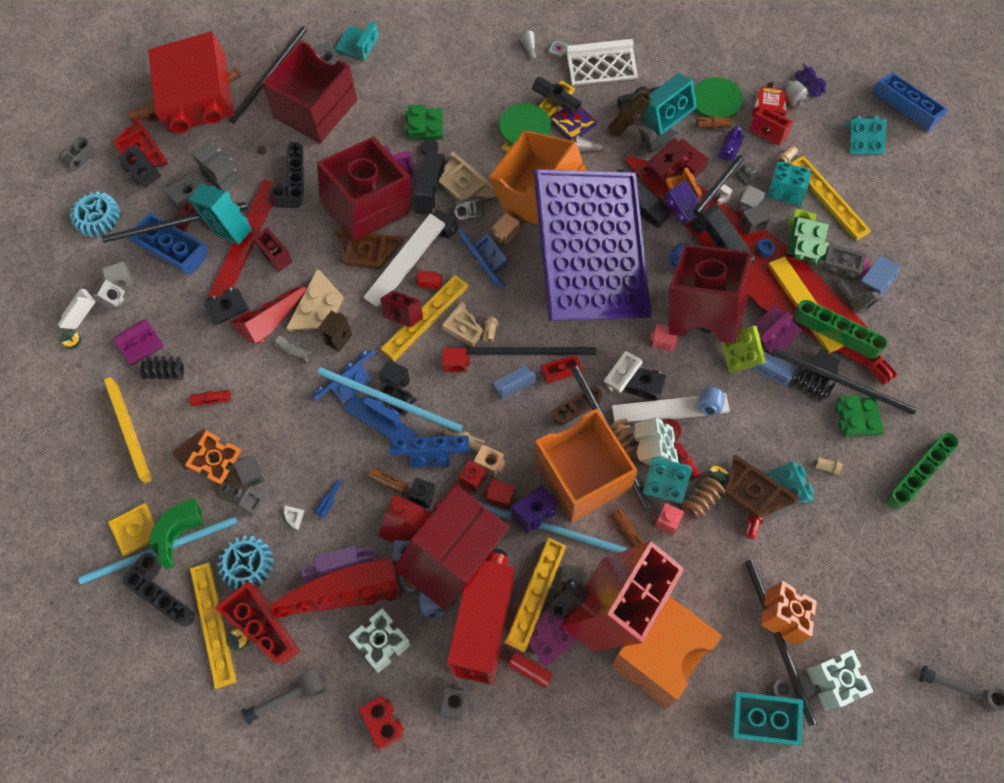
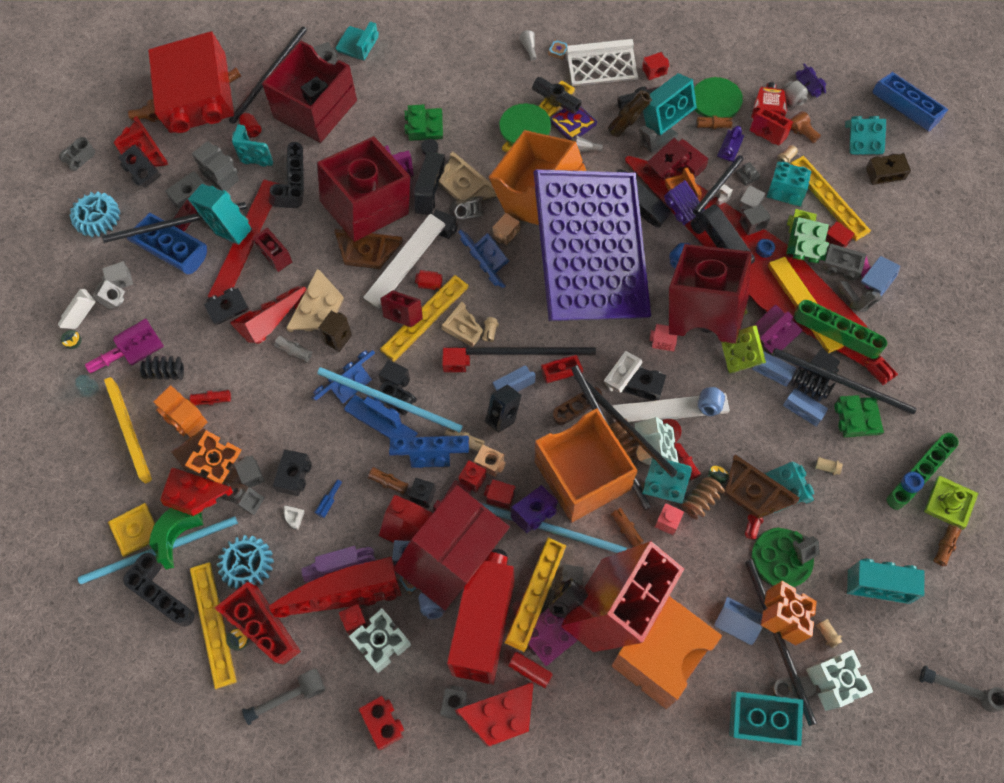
none -> clear light blue bush [75,375,99,397]
none -> dark pink axle [85,346,124,373]
none -> orange brick [153,385,208,438]
none -> red wing [160,467,233,516]
none -> teal bracket [232,124,273,167]
none -> red brick [239,113,262,138]
none -> black brick [273,449,312,496]
none -> black brick [300,76,328,106]
none -> red brick [339,604,368,636]
none -> red wing [455,682,534,747]
none -> black brick [485,384,522,433]
none -> black piece [574,376,677,477]
none -> red brick [642,52,669,80]
none -> medium blue panel [714,597,763,645]
none -> green tile [752,527,814,588]
none -> medium blue panel [783,388,828,427]
none -> dark orange pin [790,111,821,144]
none -> dark grey tile [793,535,820,564]
none -> tan pin [817,619,842,648]
none -> red brick [825,221,855,248]
none -> teal brick [847,558,925,604]
none -> dark brown brick [866,153,911,185]
none -> blue tile [901,472,924,493]
none -> lime plate [924,476,978,530]
none -> dark orange pin [933,525,961,567]

